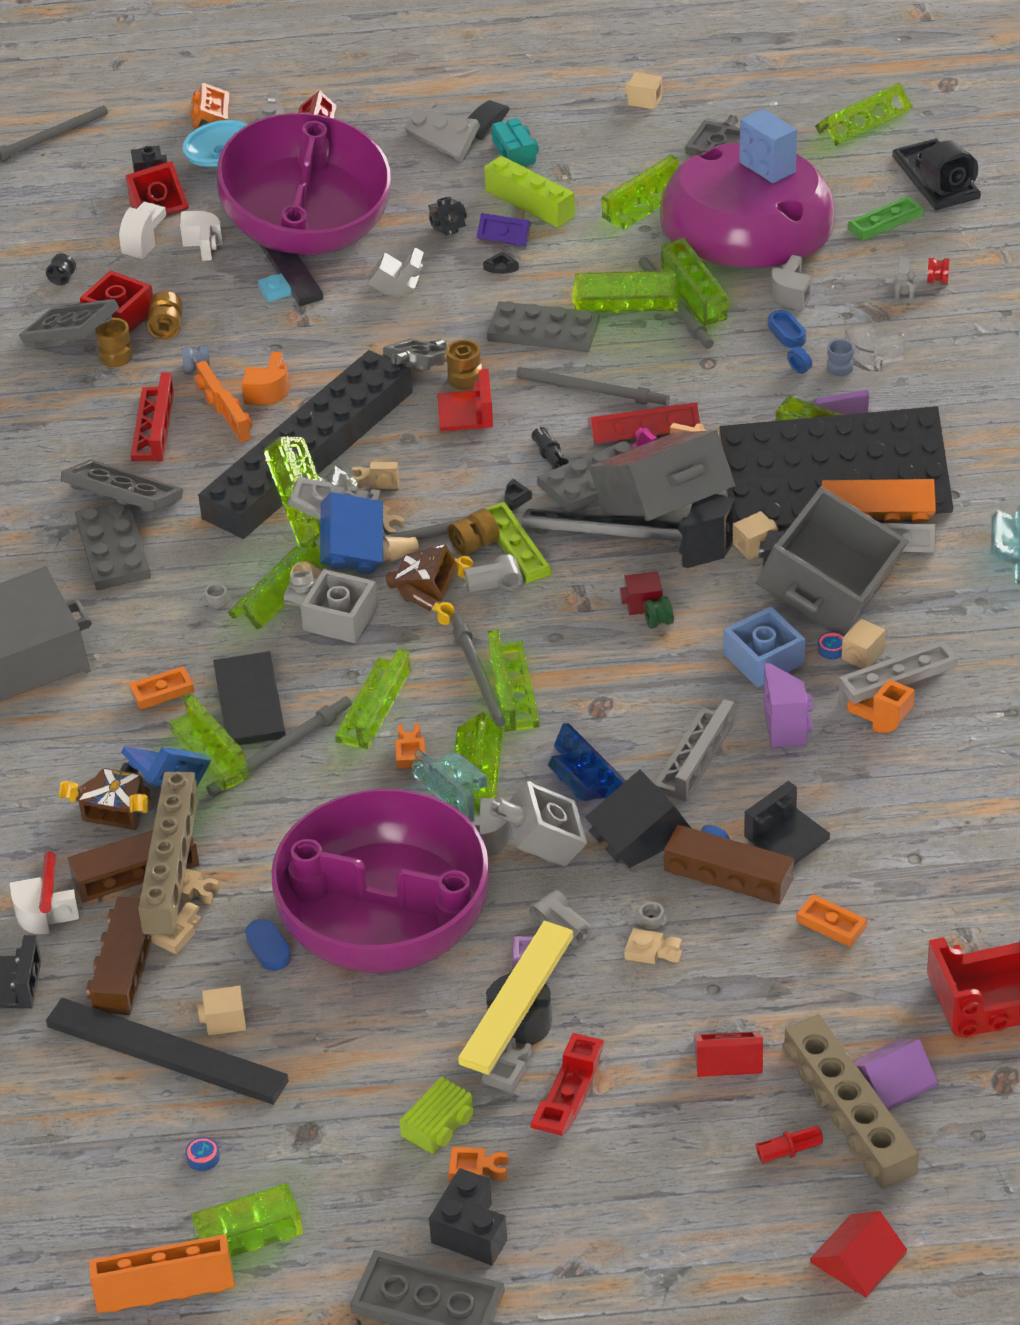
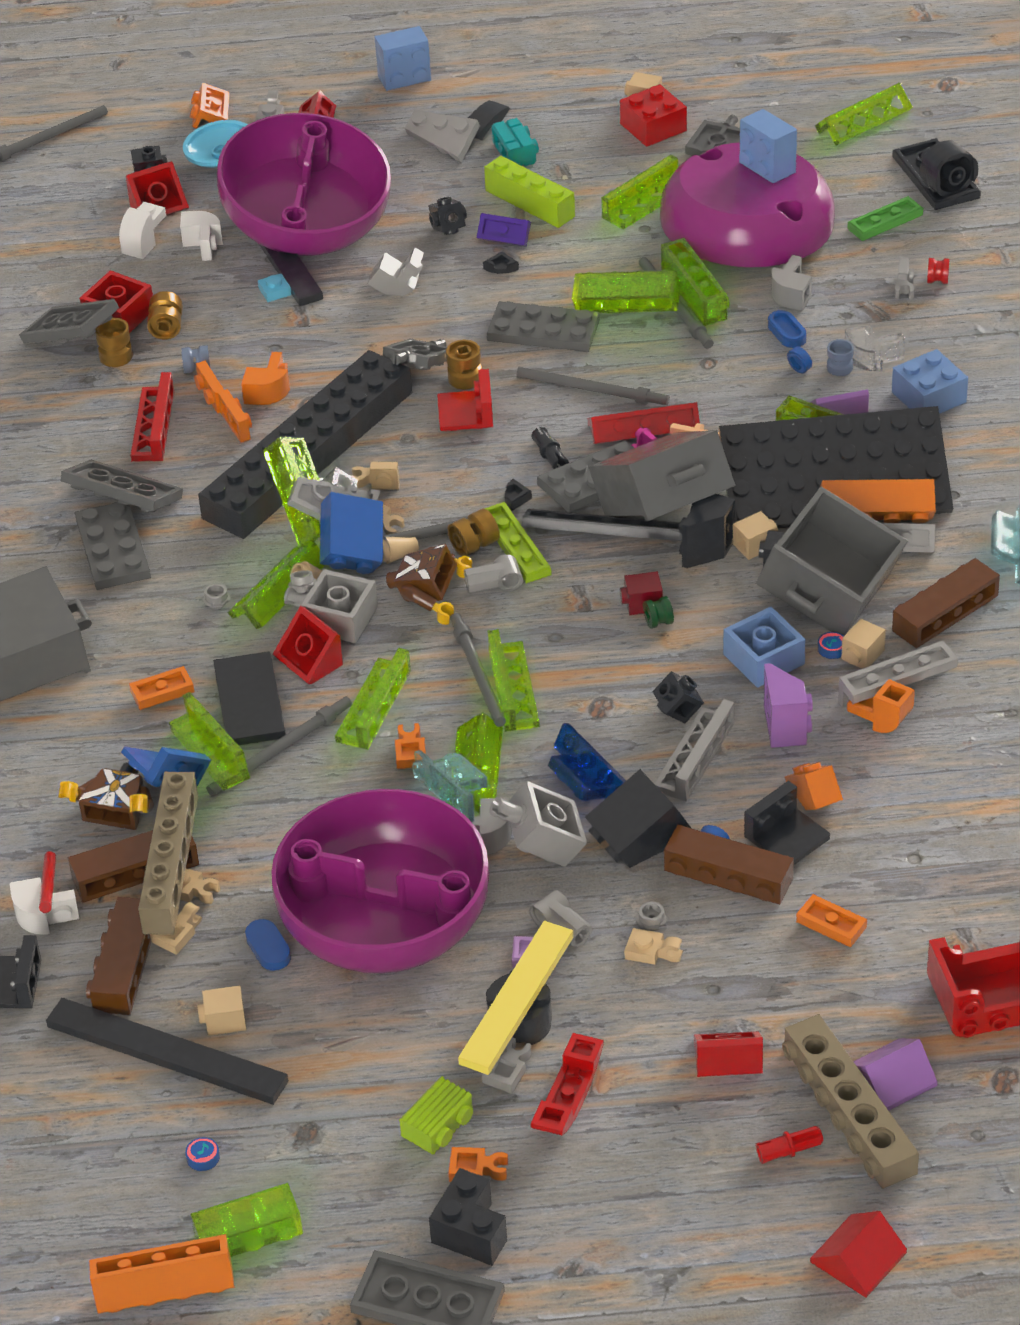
black wheel [46,253,76,286] -> none
none -> red slope [272,606,343,684]
none -> medium blue brick [375,26,431,91]
none -> red brick [620,84,687,147]
none -> black brick [652,671,704,723]
none -> orange slope [784,762,843,810]
none -> medium blue brick [892,349,968,414]
none -> reddish brown brick [892,558,1000,649]

